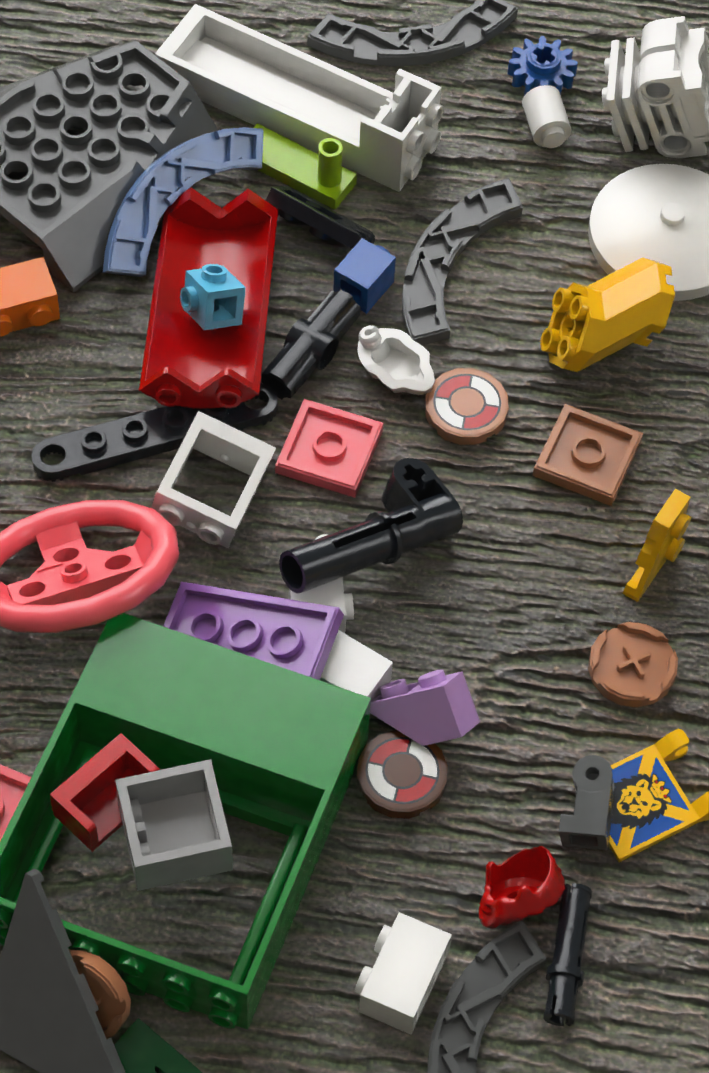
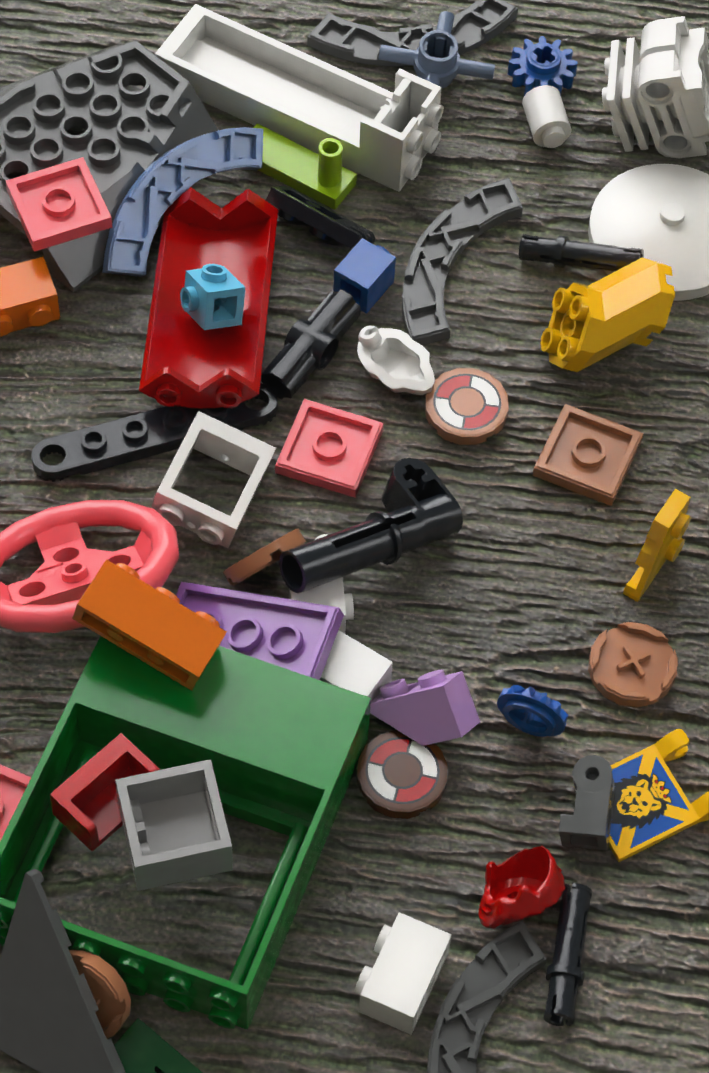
none -> coral tile [6,157,112,252]
none -> orange brick [72,559,227,691]
none -> nougat tile [223,528,306,586]
none -> sand blue bar [378,11,495,89]
none -> blue gear [497,685,568,737]
none -> black pin [519,234,644,271]

